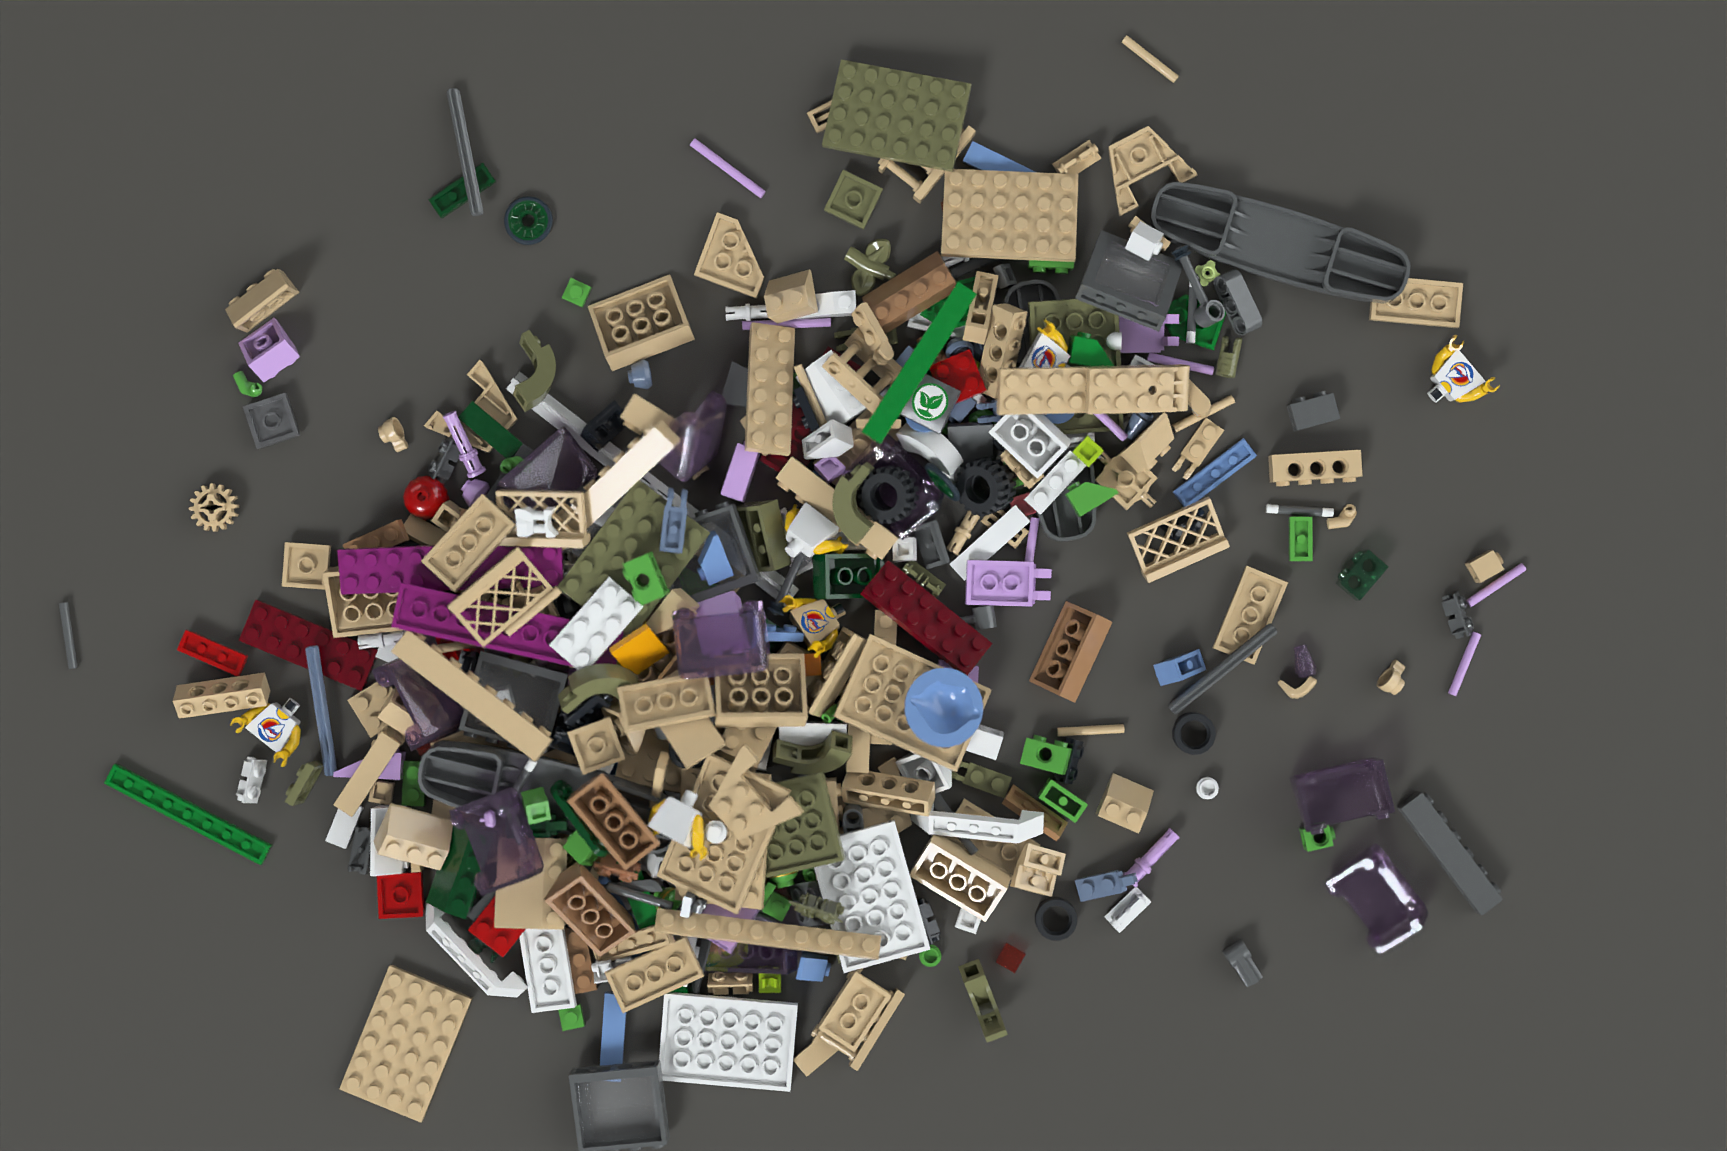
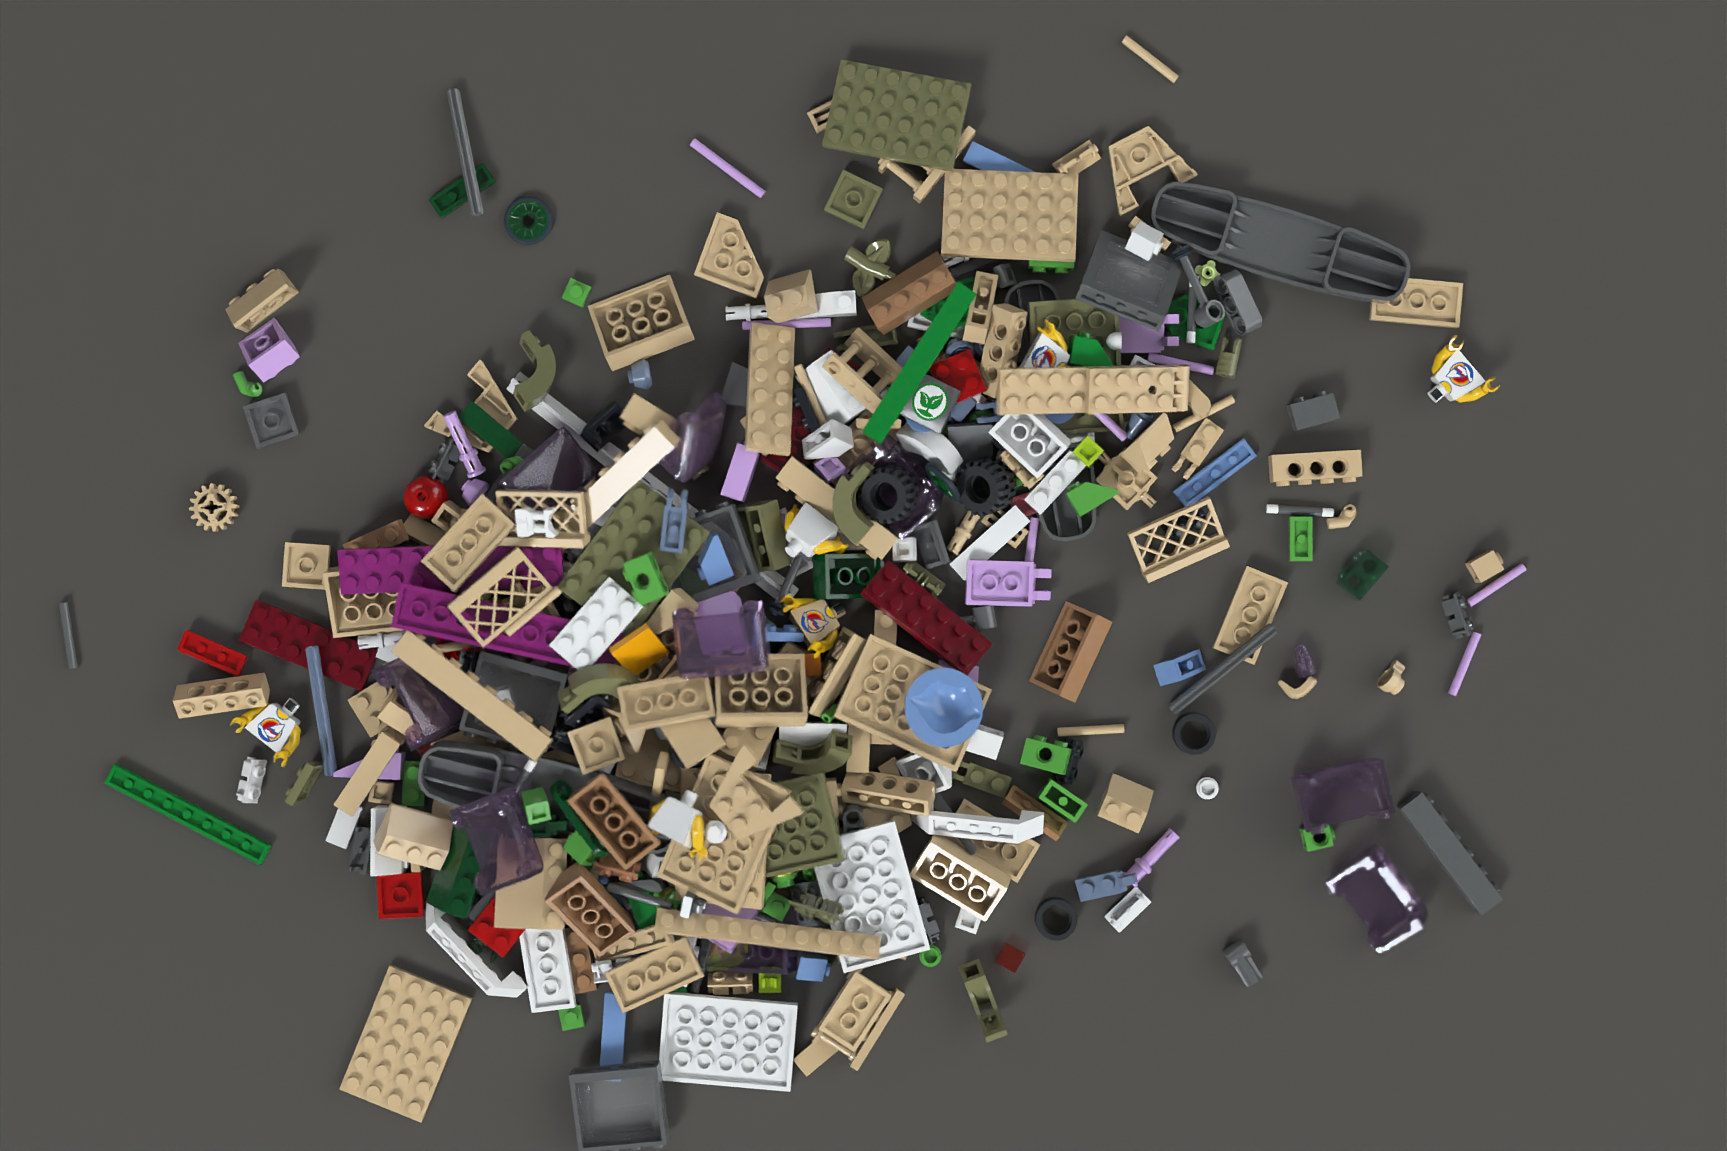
tan piece [378,417,408,452] -> none
lavender rock [480,810,496,828] -> none
tan hinge [851,302,894,366] -> none
tan slope [1010,843,1066,897] -> none

